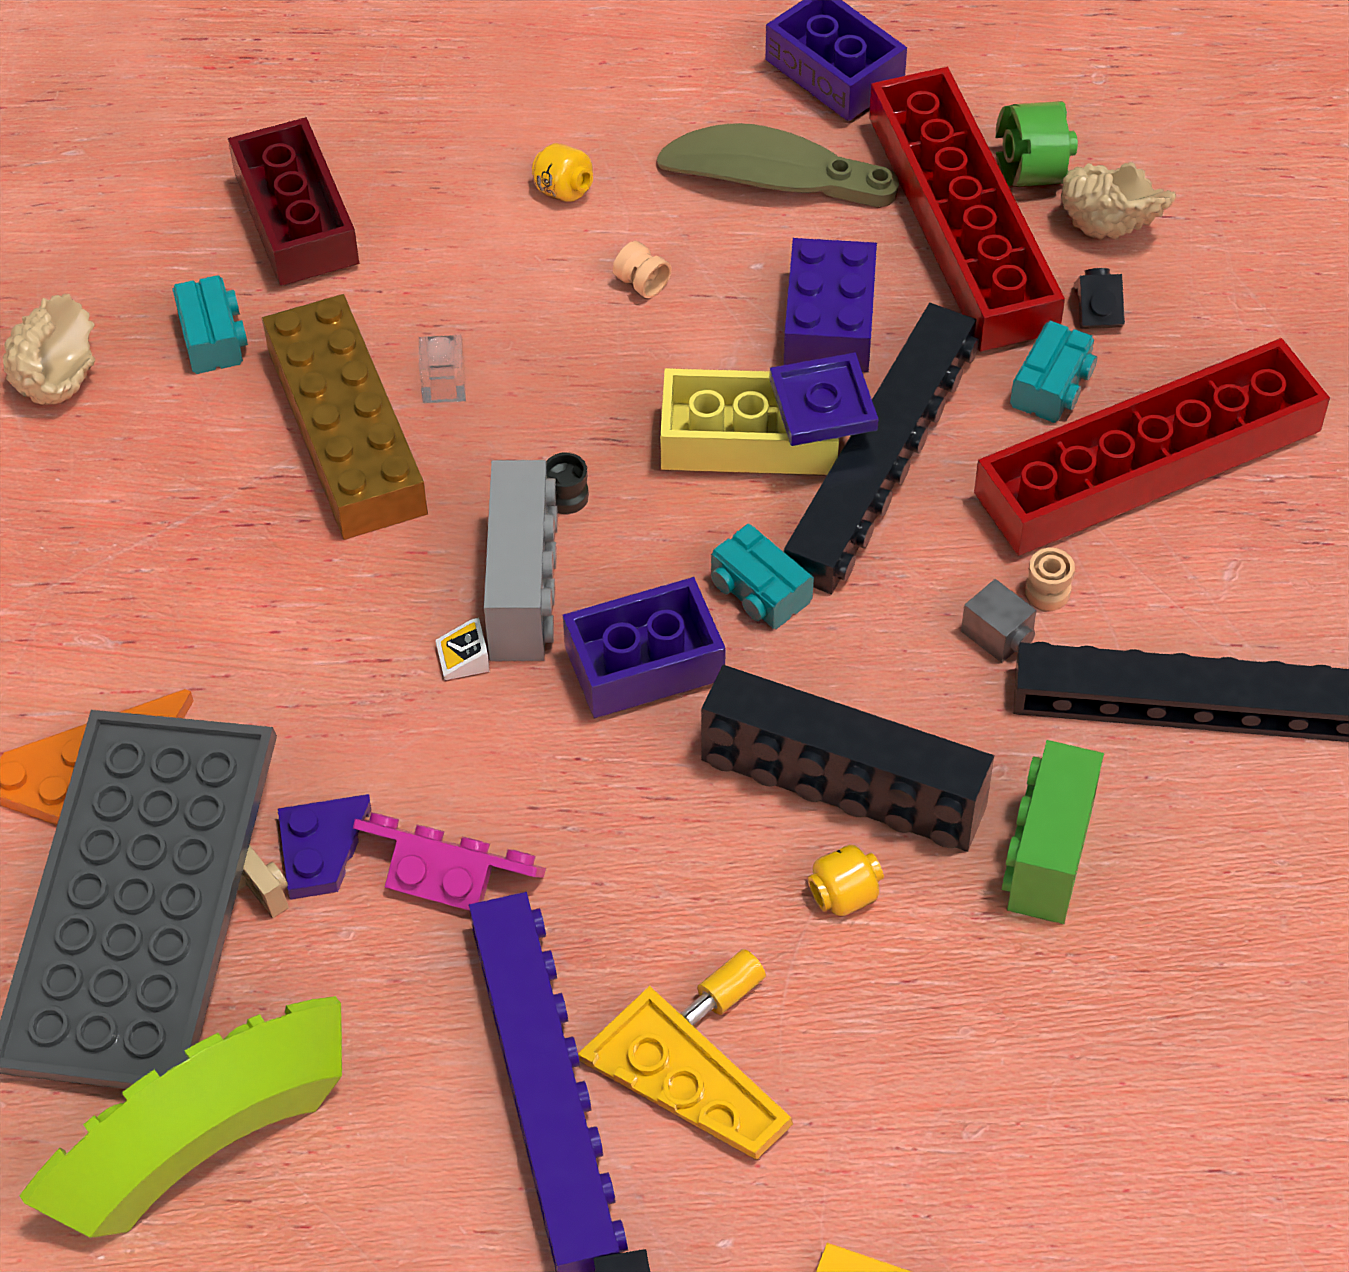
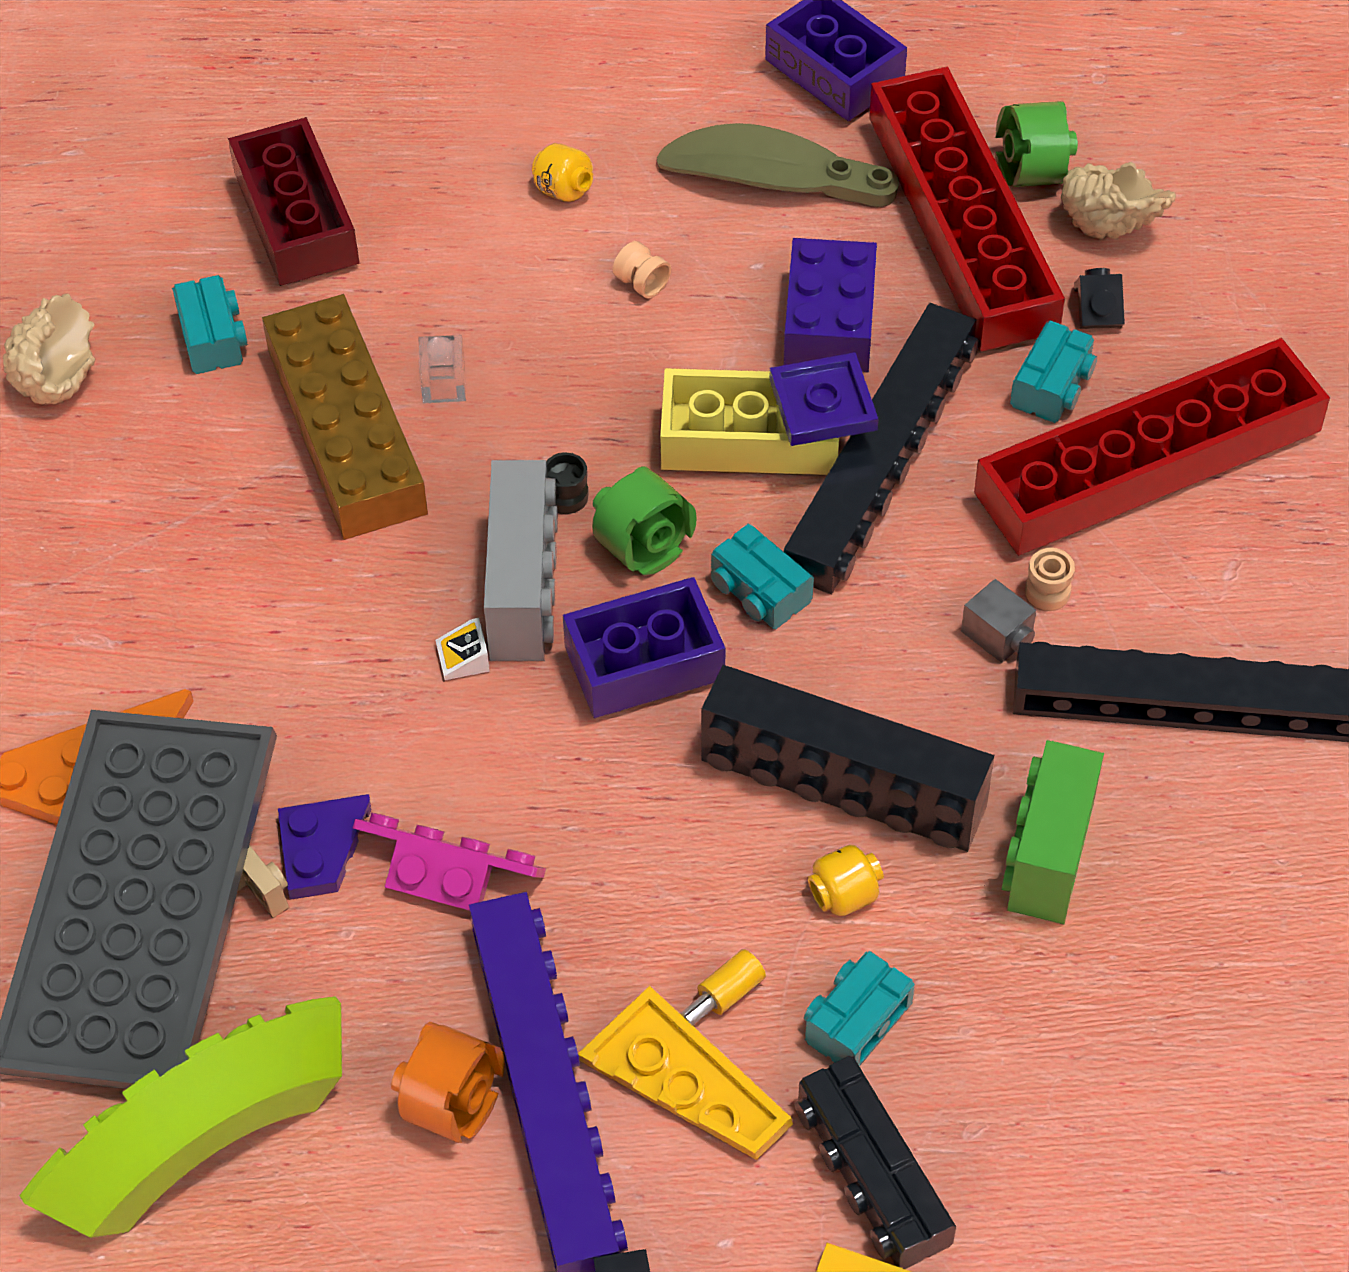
none -> orange brick [391,1022,505,1143]
none -> bright green brick [592,466,697,575]
none -> black brick [795,1056,956,1269]
none -> teal brick [804,951,915,1066]

